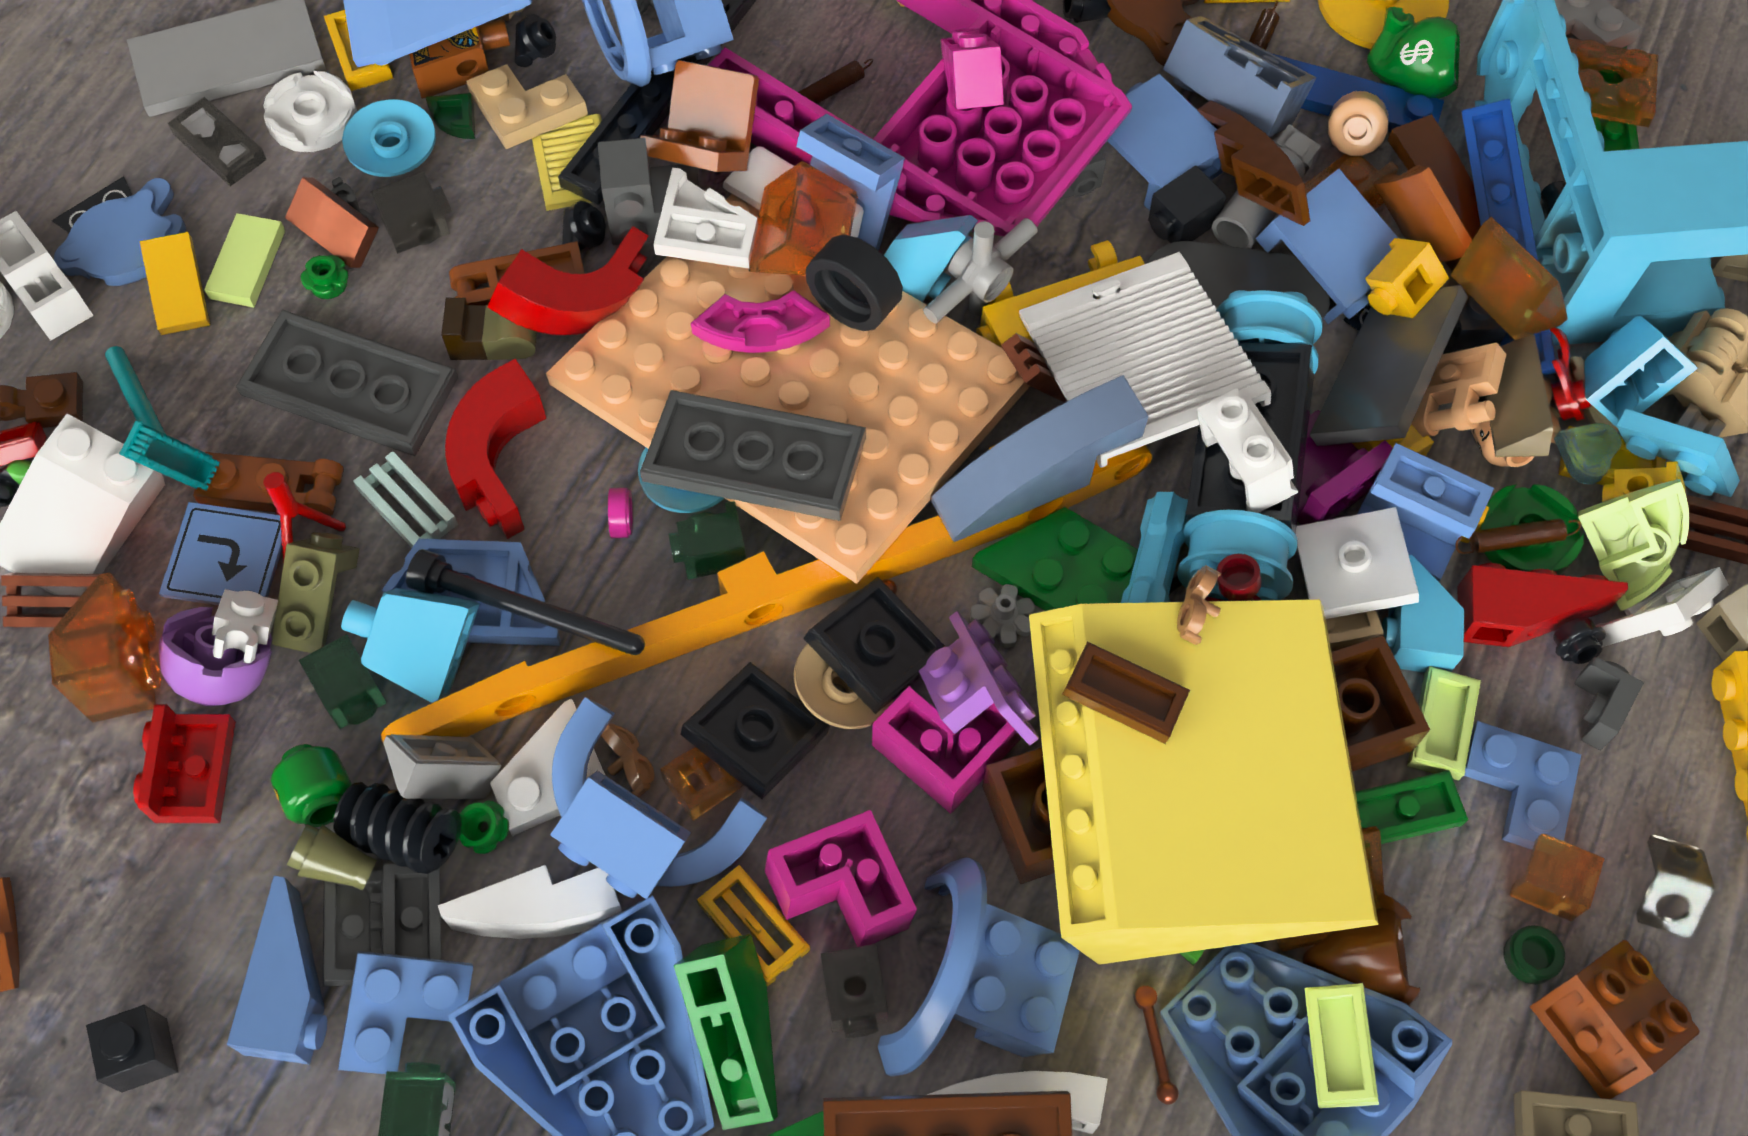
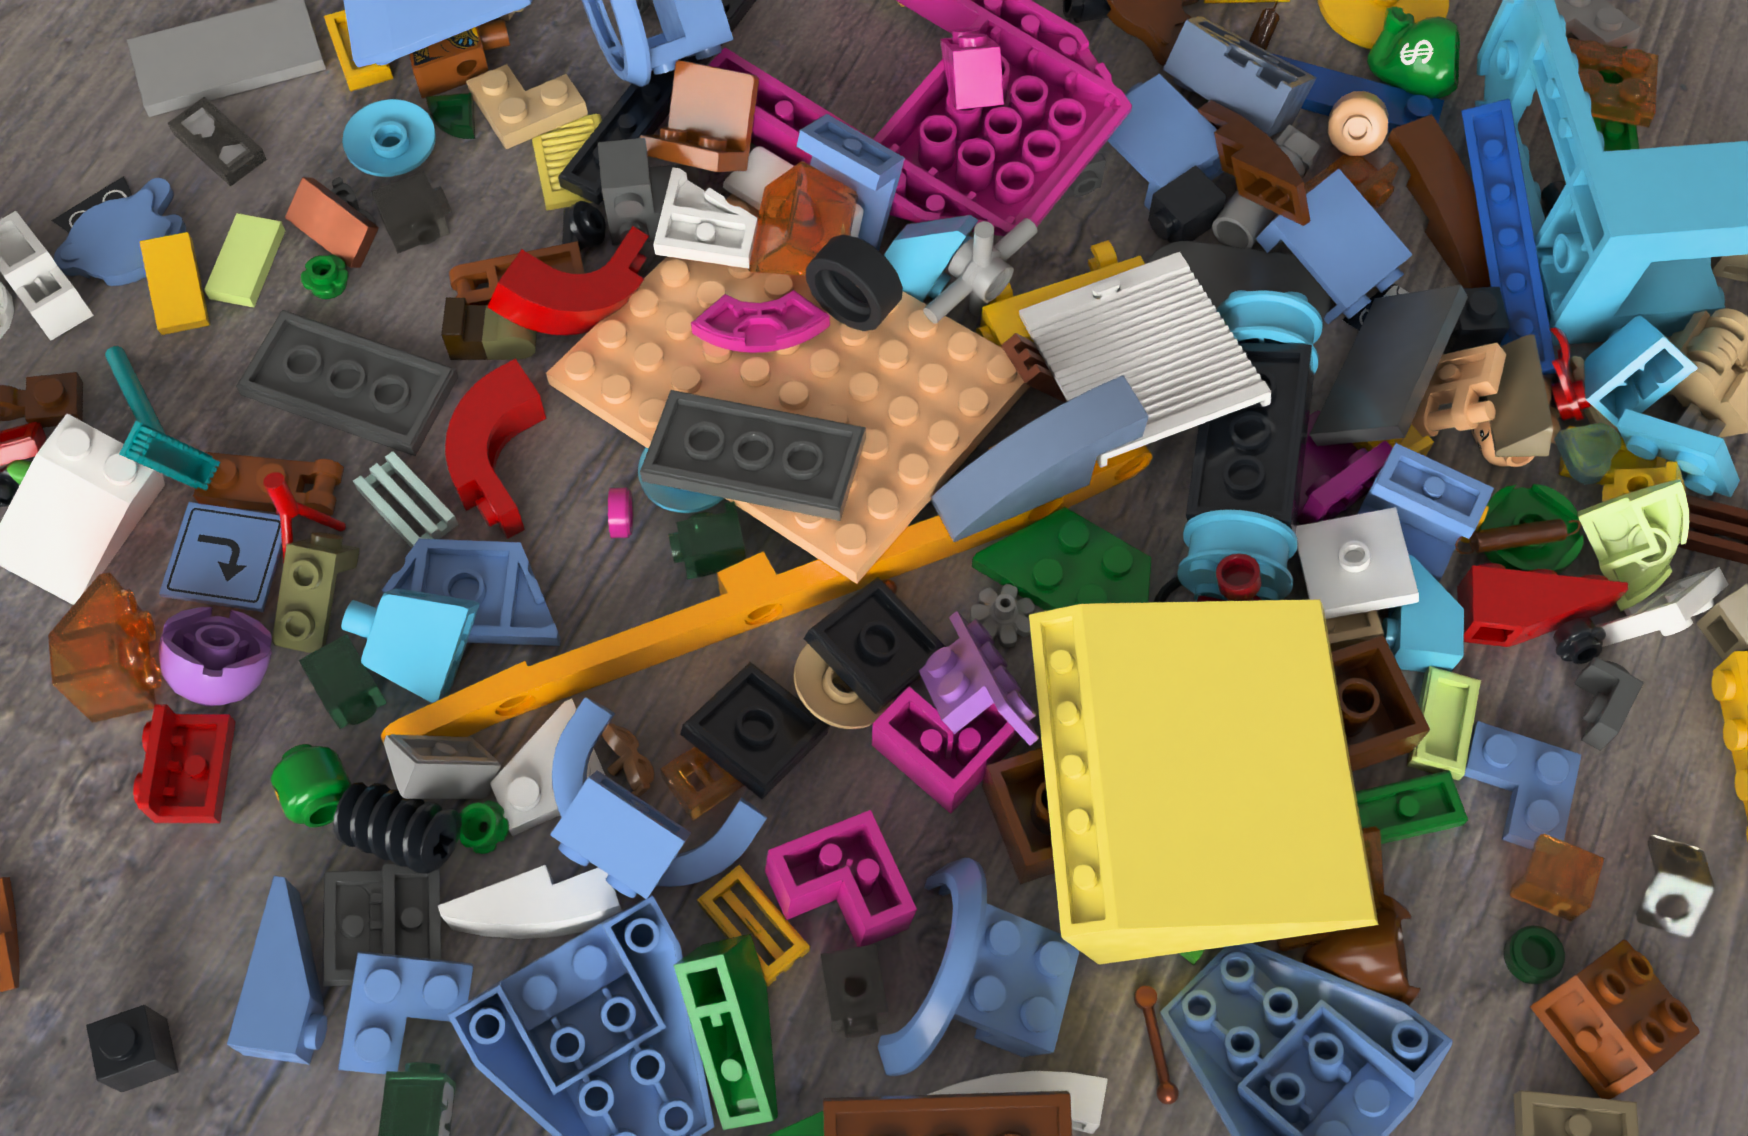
copper tile [1,573,115,628] -> none
white plate [212,589,278,664] -> none
white tile [263,71,357,152] -> none
olive cone [287,824,377,890] -> none
black piece [406,549,645,655] -> none
black plate [515,13,556,67] -> none
reddish brown piece [798,59,873,104] -> none
reddish brown tile [1062,641,1190,744] -> none
medium azure axle [1121,492,1188,603] -> none
medium nougat piece [1177,565,1221,645] -> none
white window [1197,388,1298,513] -> none
yellowish green tile [1304,983,1379,1109] -> none
yellow brick [1365,238,1449,318] -> none
dark orange slope [1373,165,1478,262] -> none
clear orange slope [1451,217,1568,341] -> none

